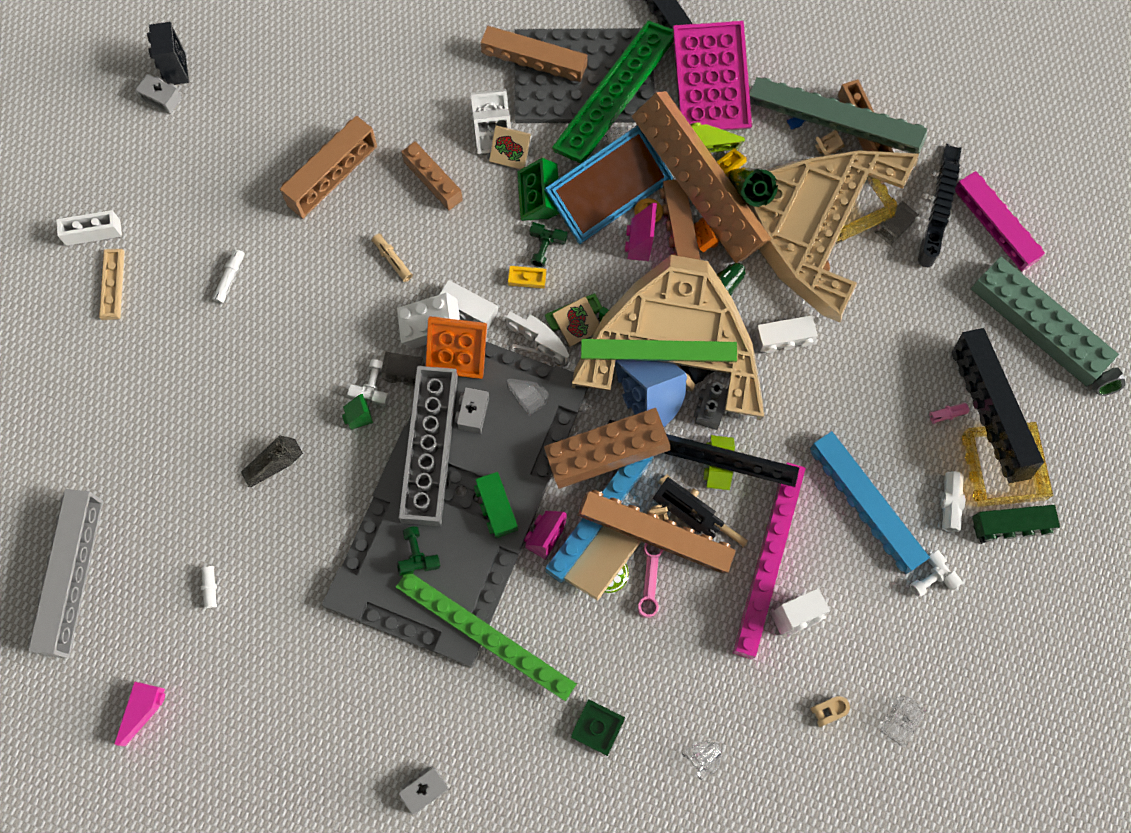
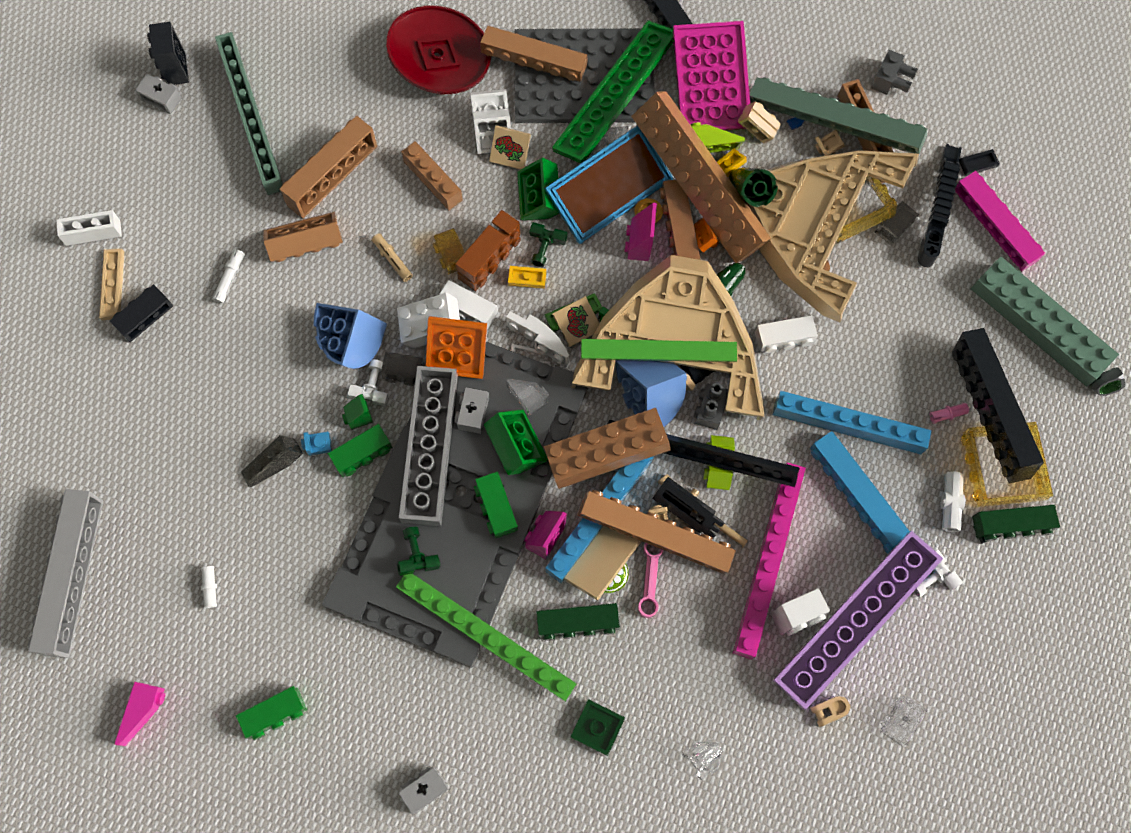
none -> black brick [110,284,173,342]
none -> sand green brick [215,32,283,195]
none -> green brick [236,686,307,741]
none -> medium nougat slope [263,212,343,262]
none -> dark azure bracket [301,432,332,456]
none -> medium blue brick [314,303,387,369]
none -> green brick [328,424,393,477]
none -> dark red dish [386,5,491,94]
none -> clear yellow brick [432,228,465,275]
none -> dark orange piece [456,210,521,292]
none -> green slope [483,410,548,476]
none -> dark green brick [537,603,620,641]
none -> tan brick [738,101,781,143]
none -> dark azure brick [772,390,932,454]
none -> lavender brick [772,531,943,710]
none -> dark grey brick [871,49,918,95]
none -> black tile [959,149,1000,176]

